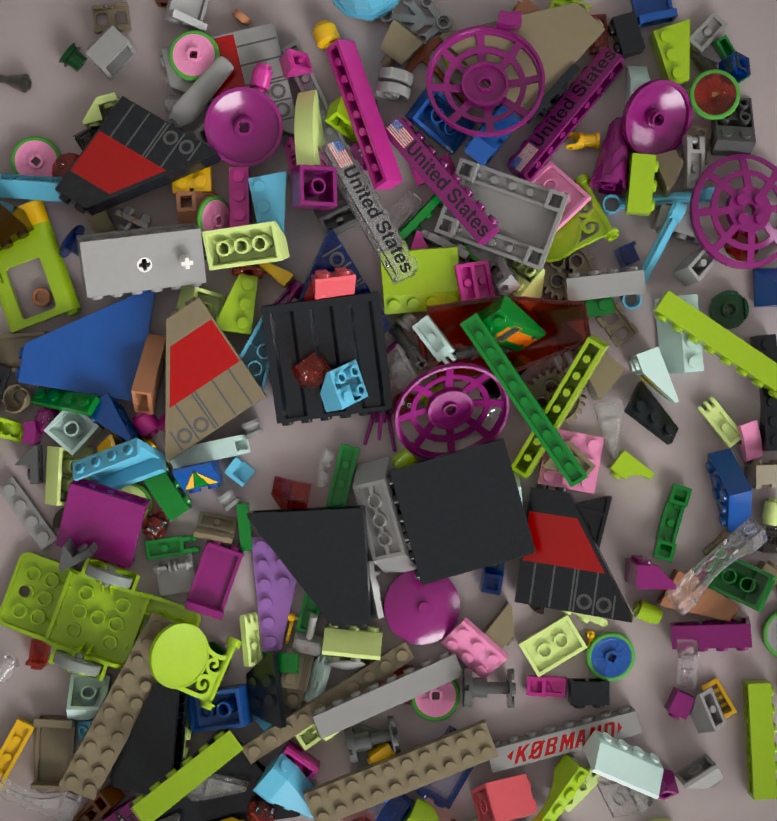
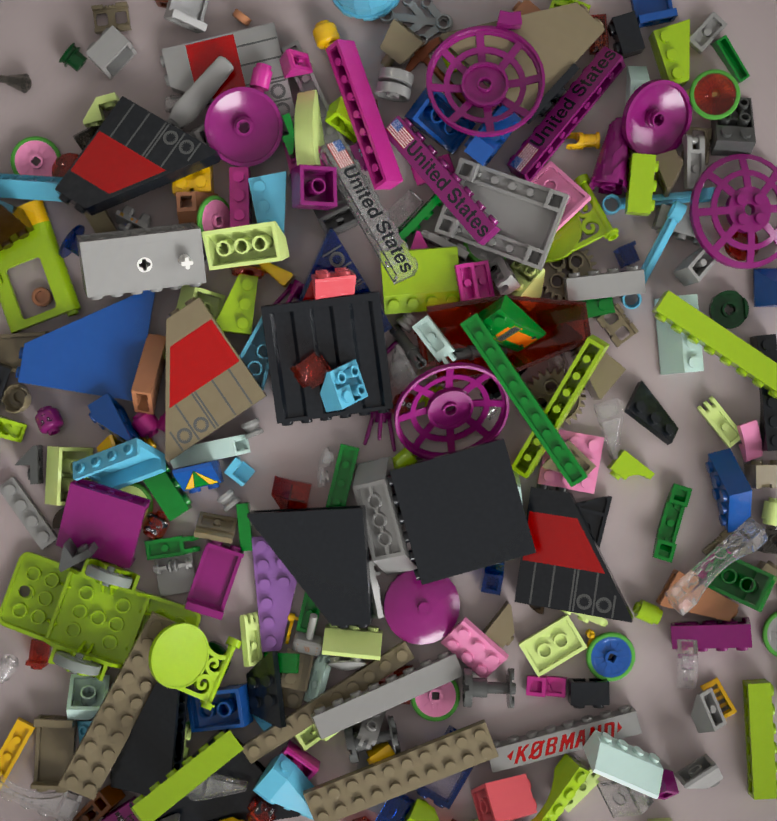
magenta piece [22,421,42,445] -> none
green plate [30,386,100,416] -> none
light aqua slope [44,411,103,456] -> none
bright pink wheel [169,30,220,81] -> none
magenta slope [625,555,677,590] -> none
light aqua slope [628,347,679,403] -> none
magenta brick [664,687,695,720] -> none
clear smoke cone [690,48,718,78] -> none
clear blue panel [718,51,751,85] -> none
none -> green slope [282,113,295,159]
none -> light grey hinge [357,711,386,750]

